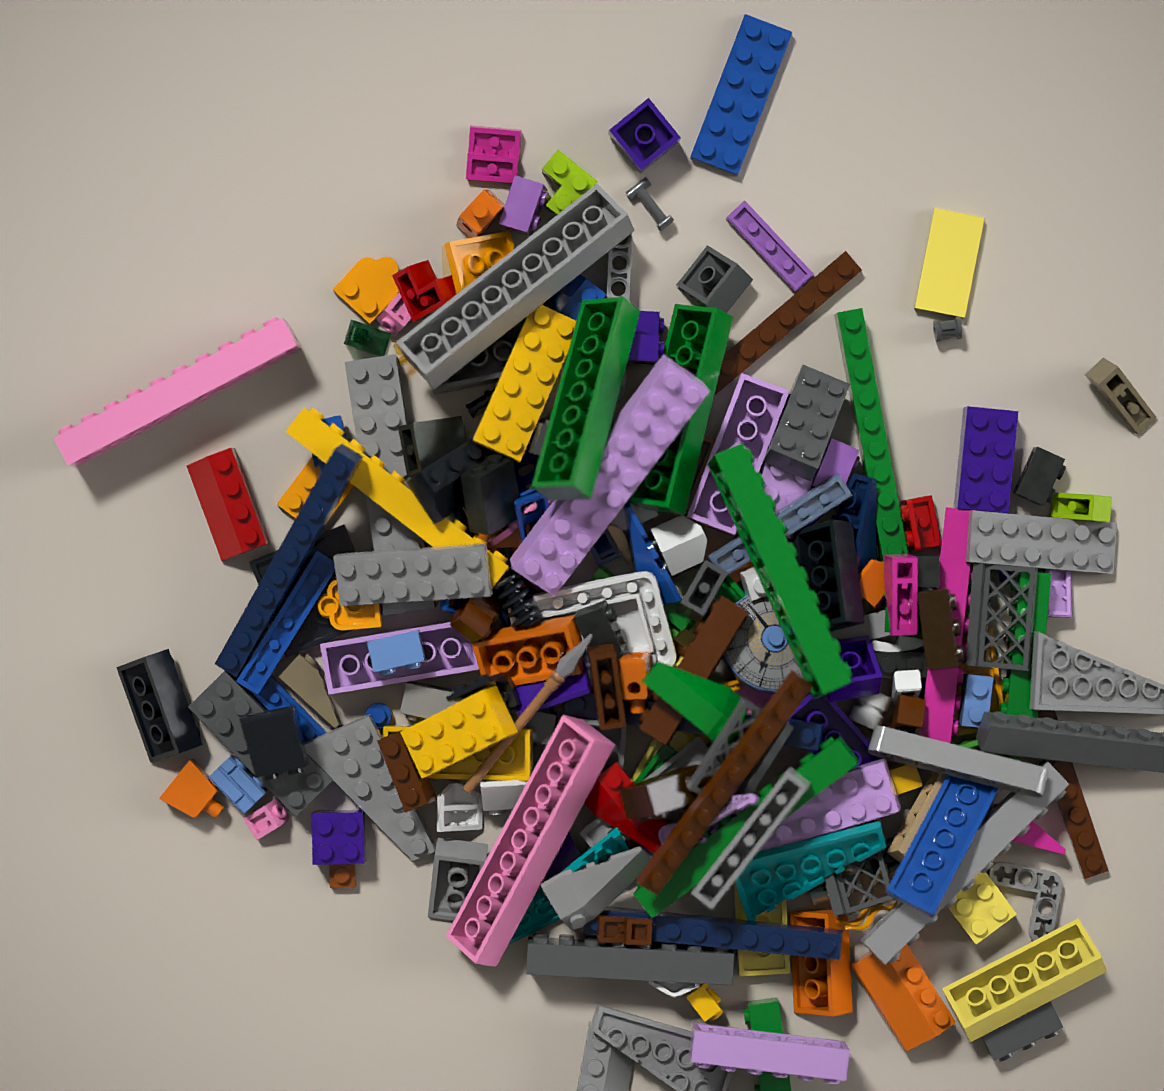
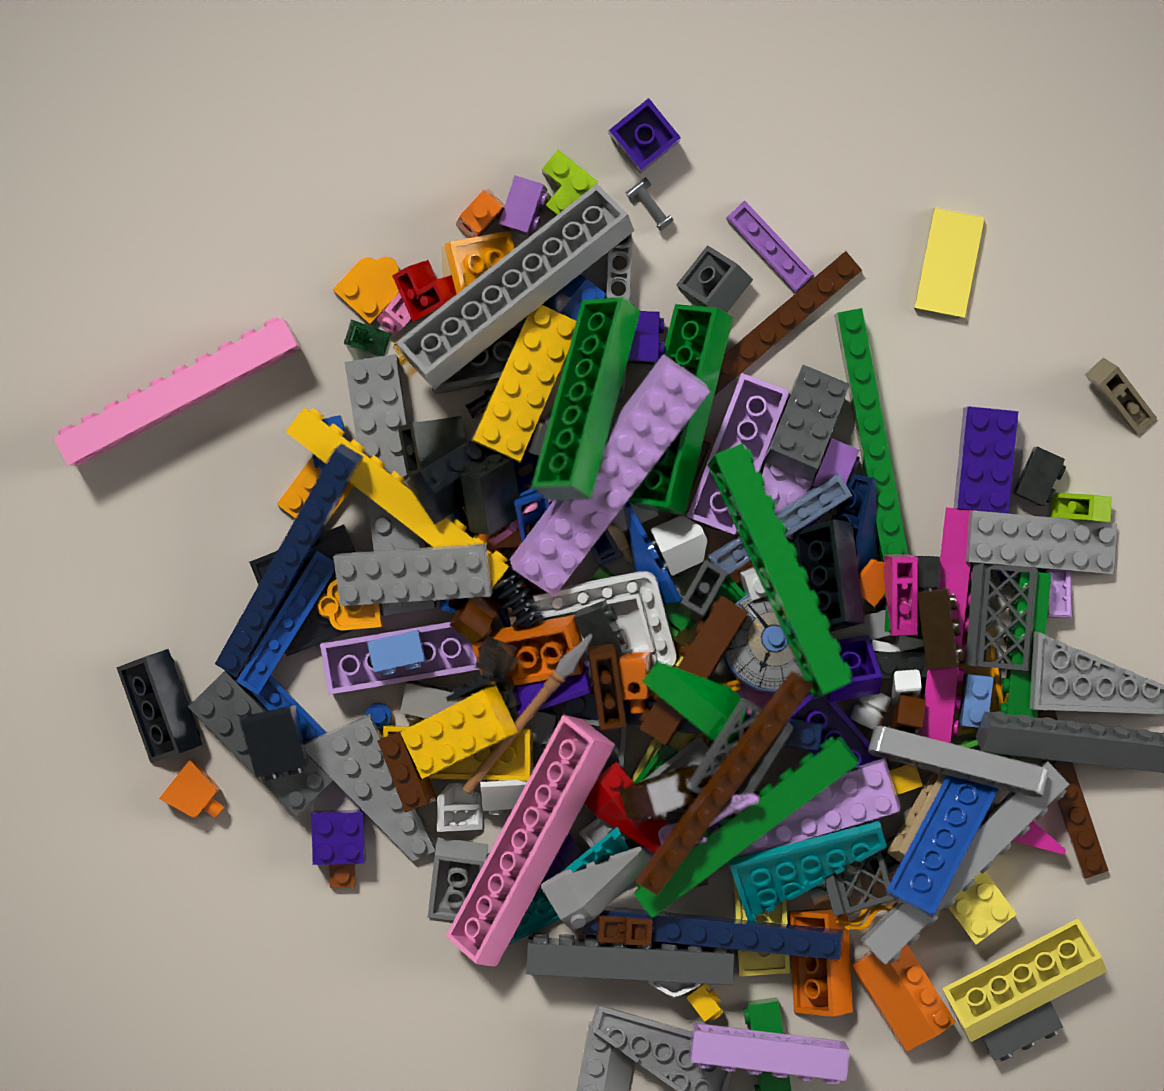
red slope [187,447,270,561] -> none
medium blue brick [208,755,268,814] -> none
bright pink bracket [243,798,290,840] -> none
dark tan slope [279,653,341,729] -> none
dark pink slope [466,126,521,183] -> none
blue plate [690,14,792,176] -> none
light grey brick [691,767,810,910] -> none
red bracket [899,495,941,551] -> none
dark grey bush [933,317,962,342] -> none
light grey beam [988,862,1062,941] -> none
none -> clear smoke brick [475,636,518,678]

